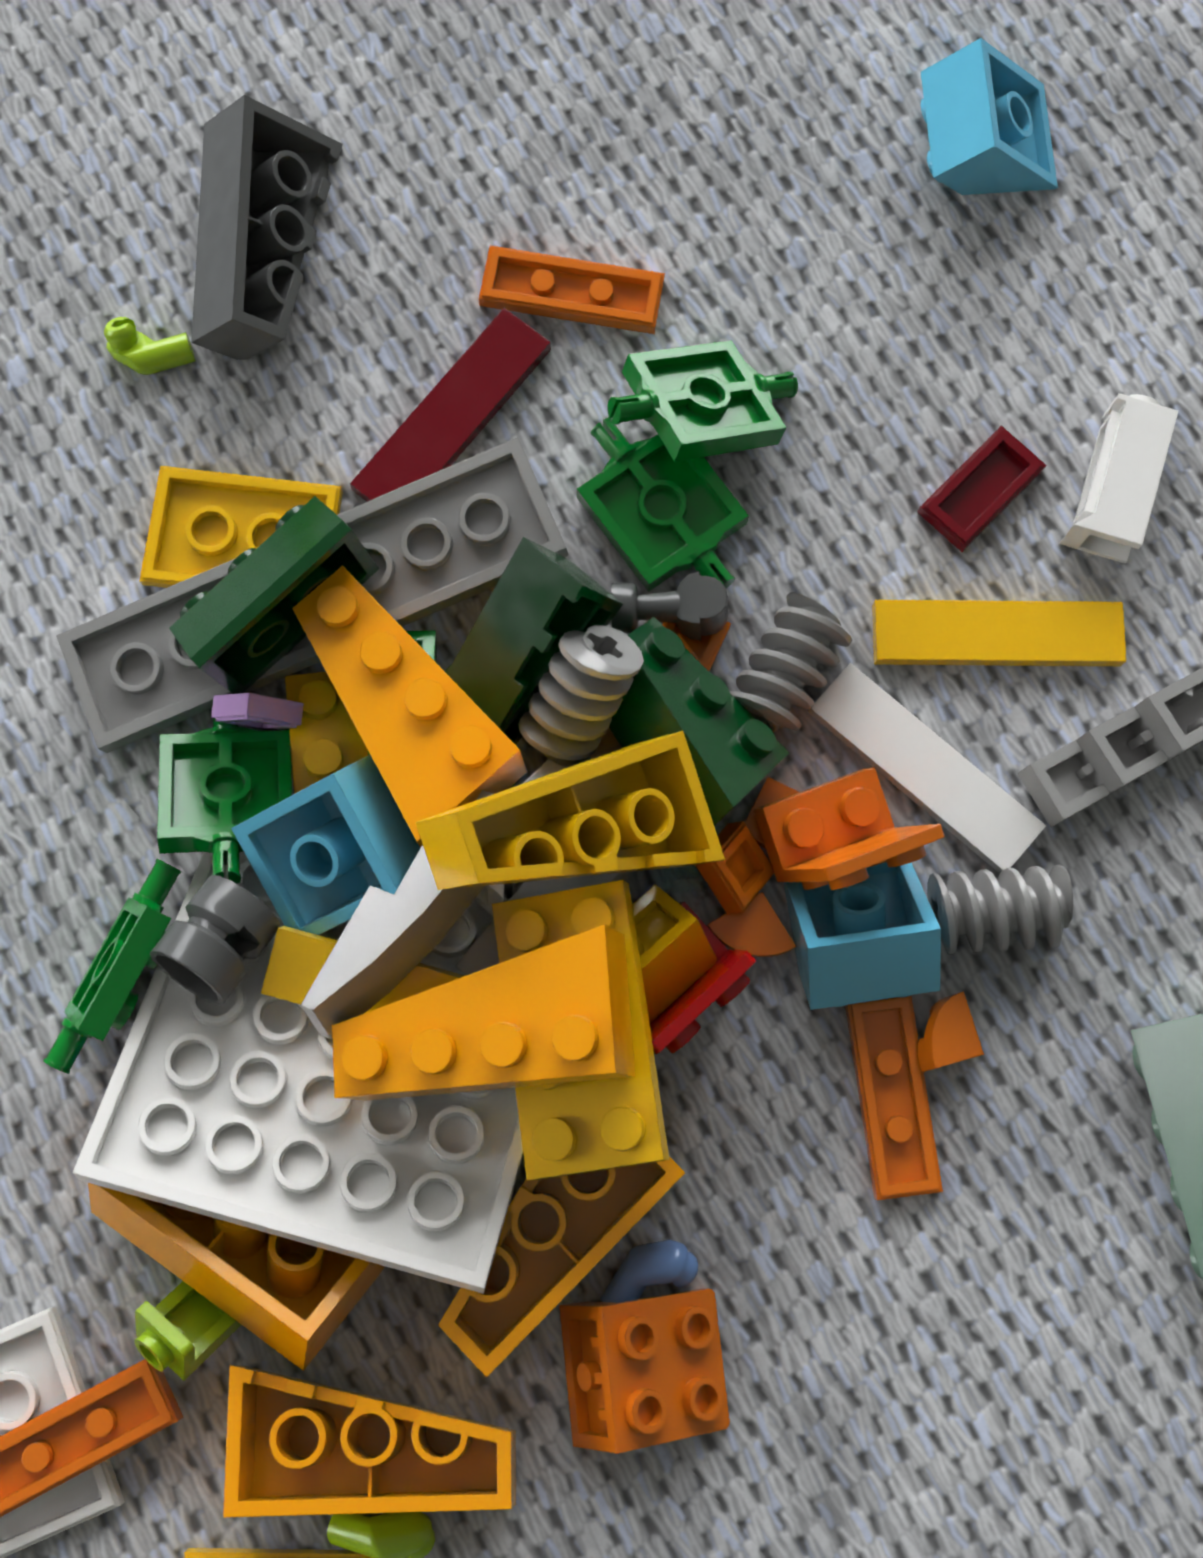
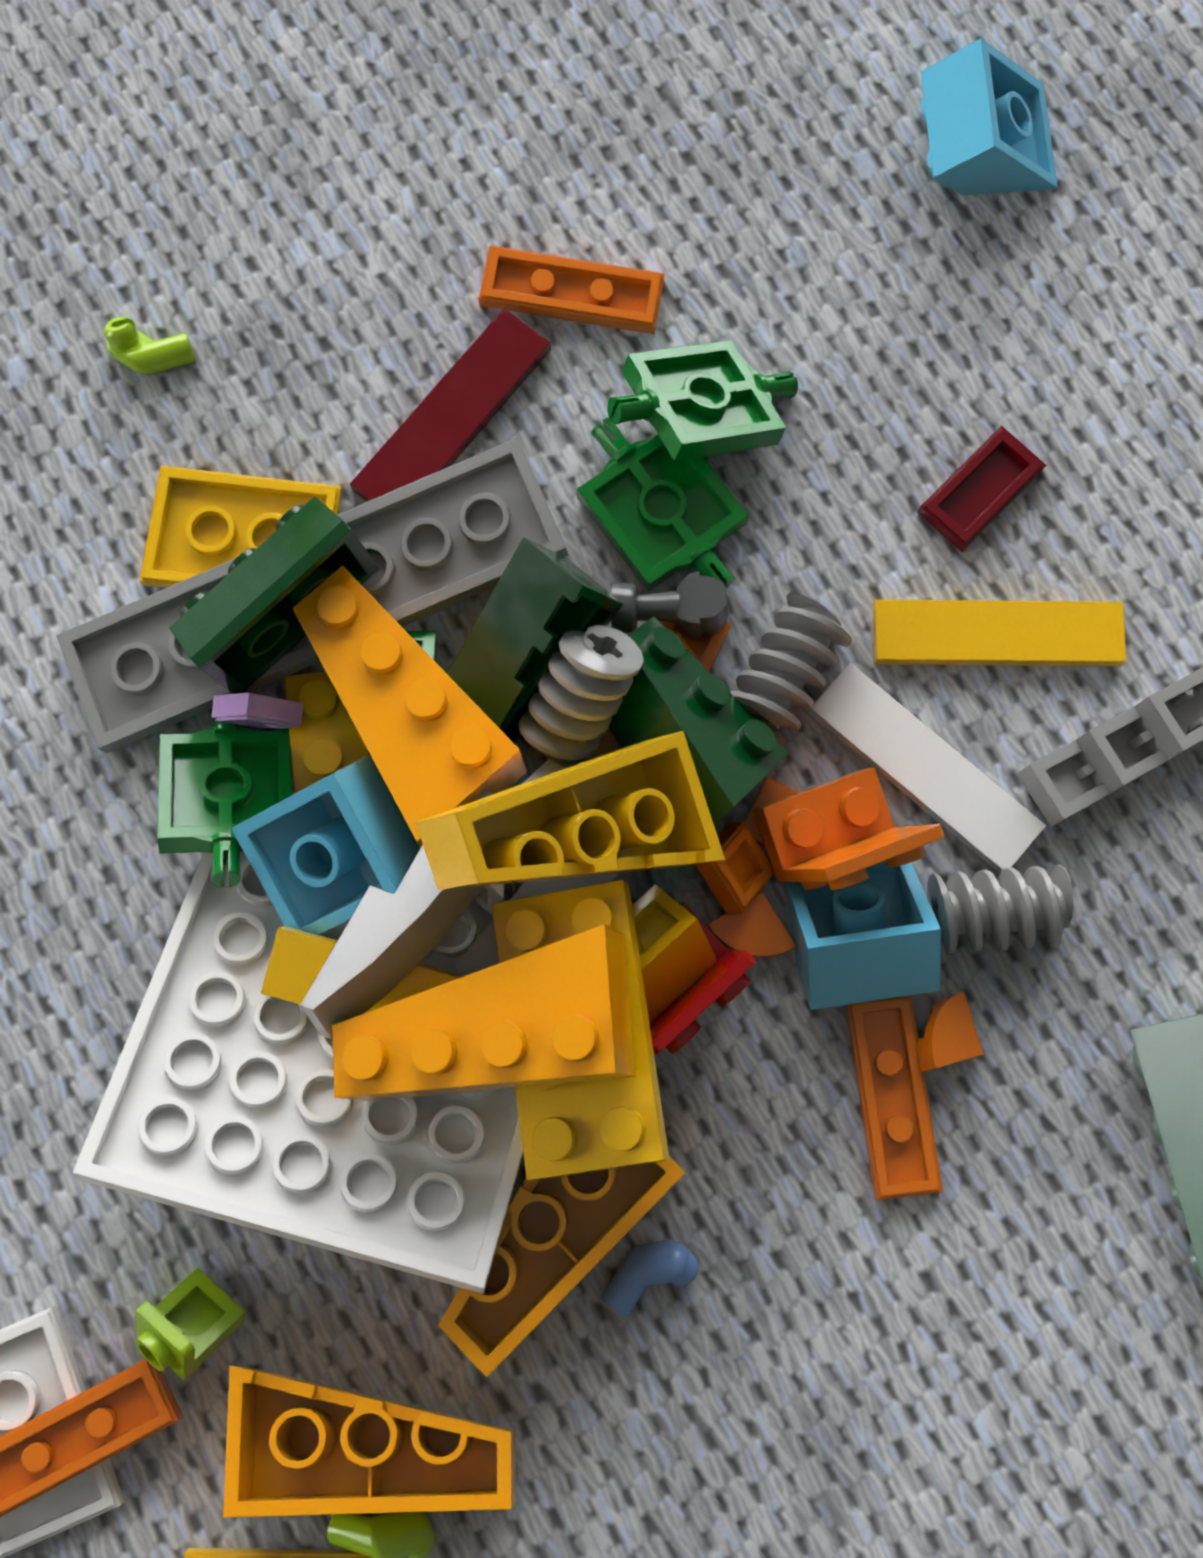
green plate [43,859,182,1074] -> none
light orange wedge [88,1183,385,1371] -> none
dark grey wheel [150,875,280,1005] -> none
dark grey wedge [191,95,343,360] -> none
orange bracket [559,1289,730,1454] -> none
white window [1059,393,1179,564] -> none

